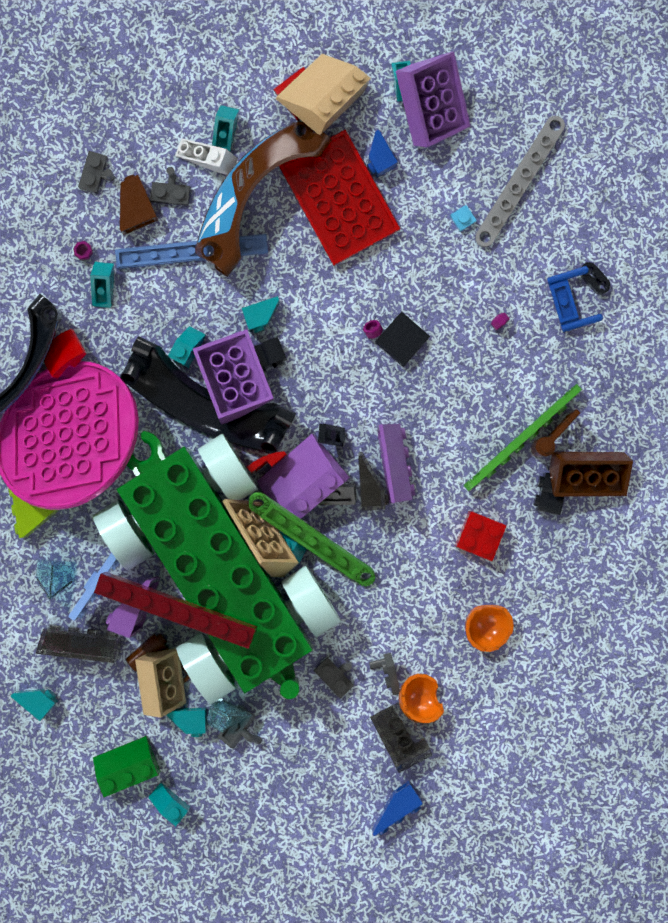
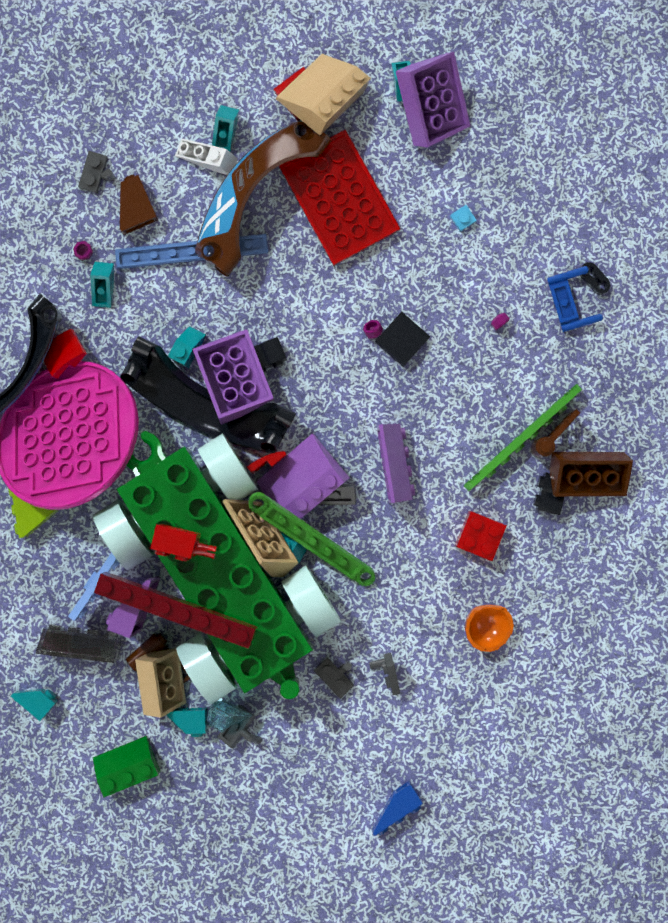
clear light blue slope [36,559,76,600] -> none
teal slope [148,782,190,827] -> none
dark grey plate [150,167,191,206] -> none
teal slope [242,296,280,334] -> none
black plate [318,424,346,447] -> none
clear smoke slope [358,452,389,511] -> none
blue slope [367,129,398,178] -> none
clear smoke slope [370,702,433,773] -> none
orange cylinder [398,674,444,723] -> none
light grey plate [475,116,565,247] -> none
none -> red brick [150,524,217,561]

